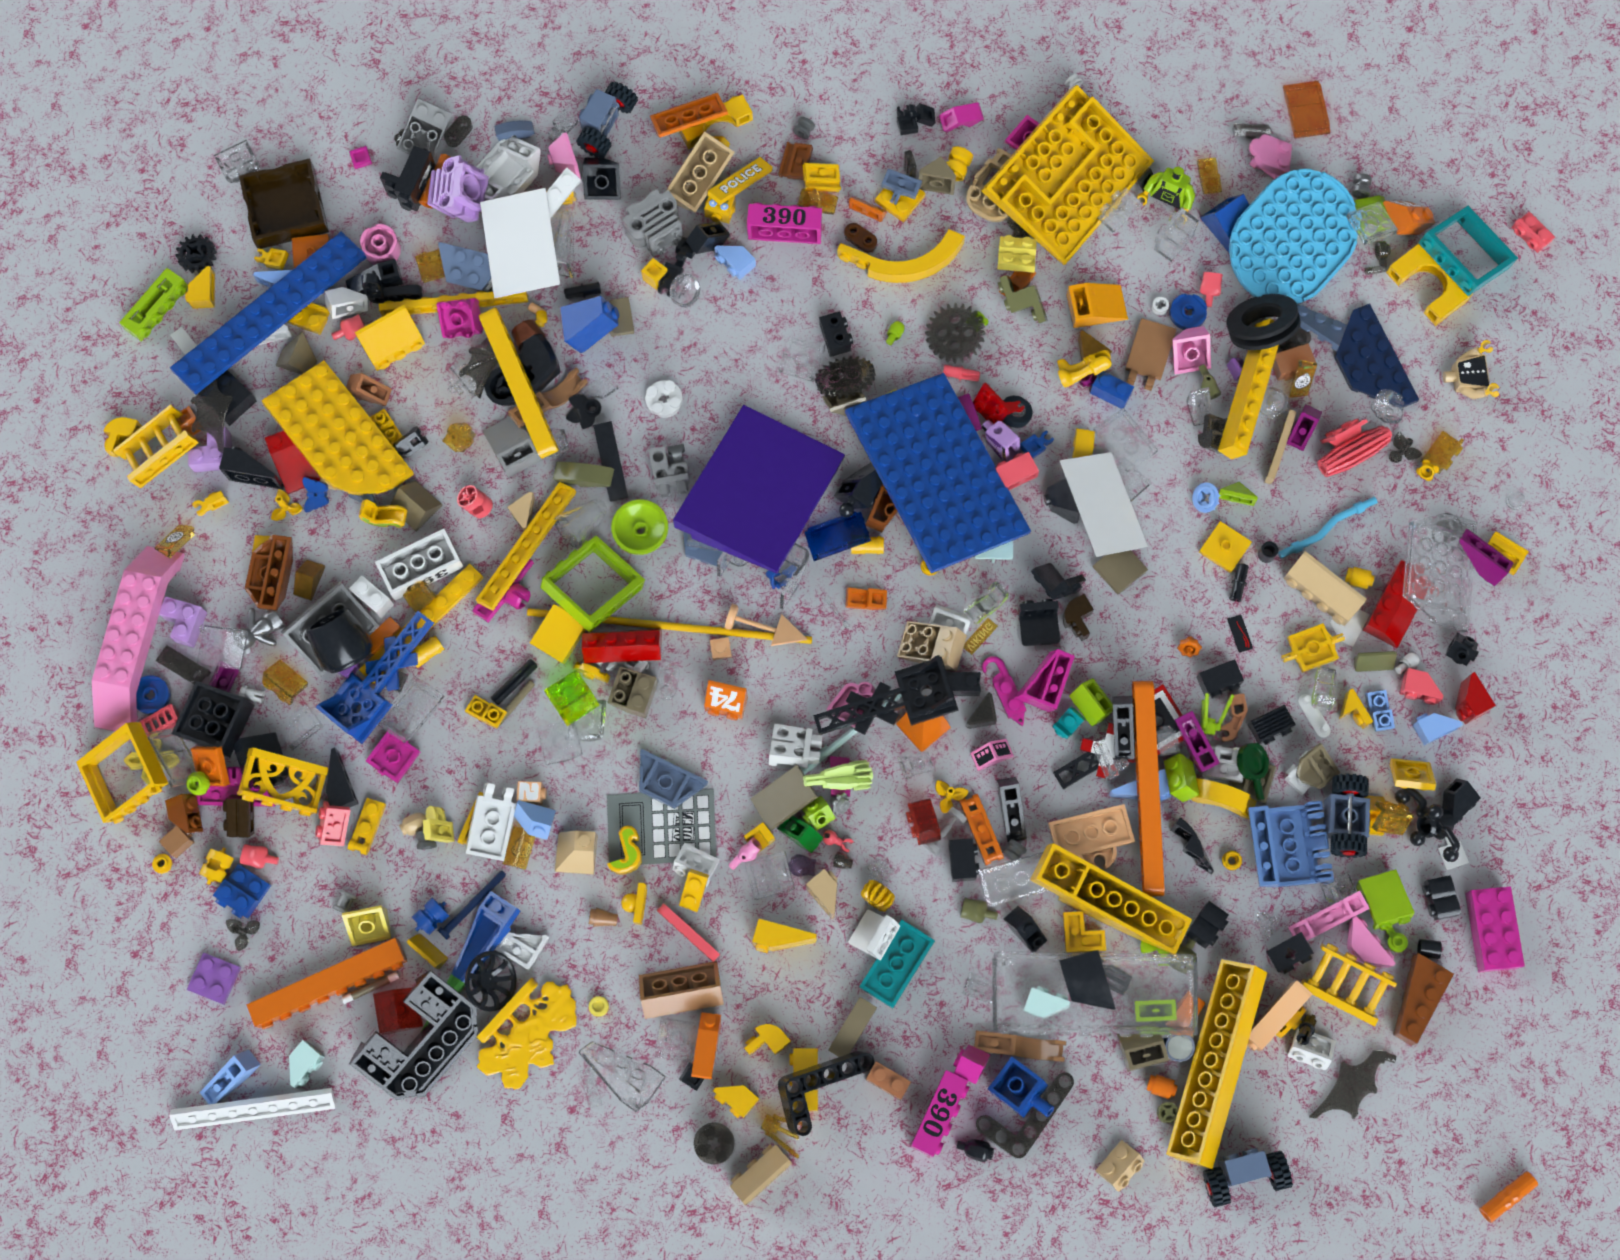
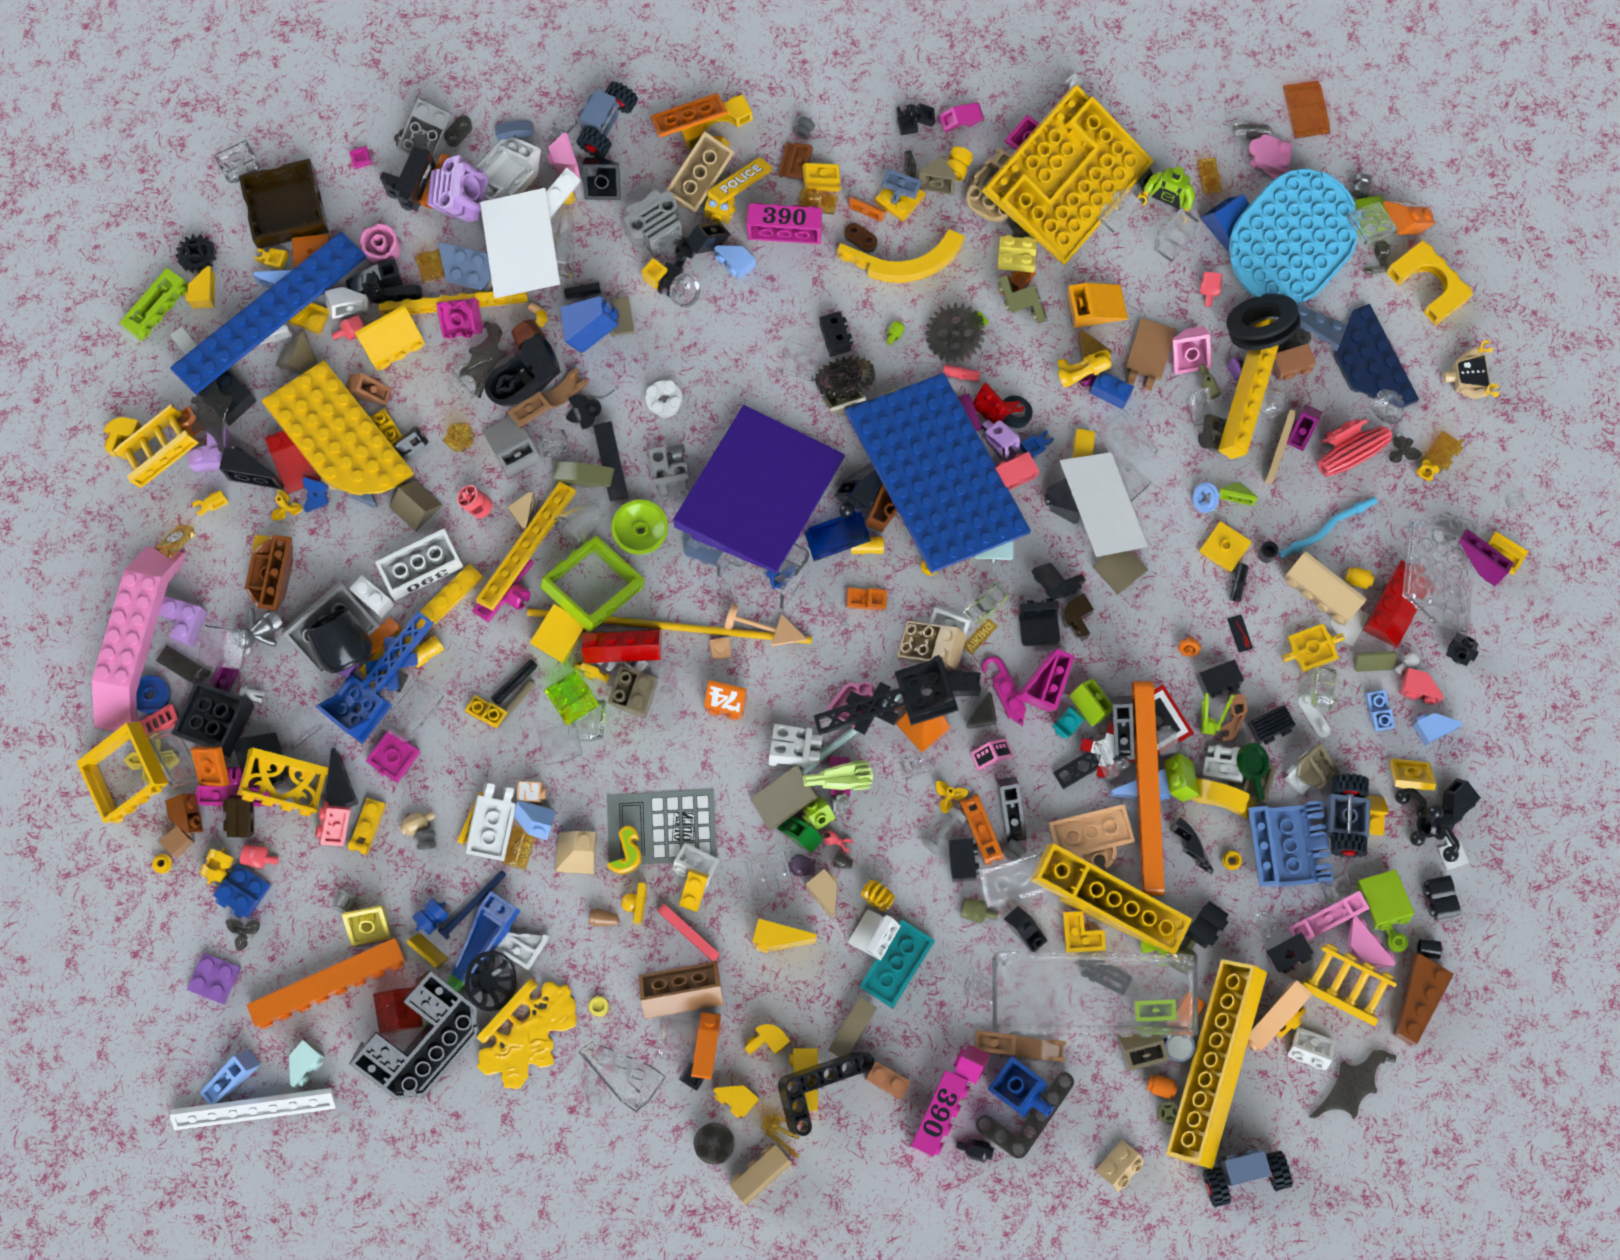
lime plate [186,771,210,795] -> none
clear yellow bracket [262,659,308,705] -> none
pearl gold slope [293,560,325,601] -> none
dark tan bar [341,971,400,1004] -> none
yellow animal [359,499,408,528] -> none
clear yellow piece [403,581,436,612] -> none
light yellow hinge [423,805,454,843] -> none
yellow beam [479,307,559,459] -> none
sand blue wing [639,749,708,809] -> none
bright pink piece [728,837,762,870] -> none
yellow panel [744,822,775,852] -> none
clear red brick [905,798,941,845] -> none
light aqua slope [1024,986,1071,1019] -> none
black slope [1059,950,1116,1010] -> none
white bush [1151,297,1169,315] -> none
blue plate [1169,294,1207,331] -> none
magenta slope [1175,711,1220,772] -> none
clear yellow slope [1289,360,1317,398] -> none
black axle [1296,1014,1317,1045] -> none
yellow slope [1339,688,1374,729] -> none
clear yellow bracket [1372,801,1414,835] -> none
teal window [1419,205,1518,297] -> none
red slope [1455,672,1496,725] -> none
dark pink brick [1465,886,1525,973] -> none
orange axle [1479,1171,1538,1223] -> none
coral bracket [1511,212,1555,253] -> none

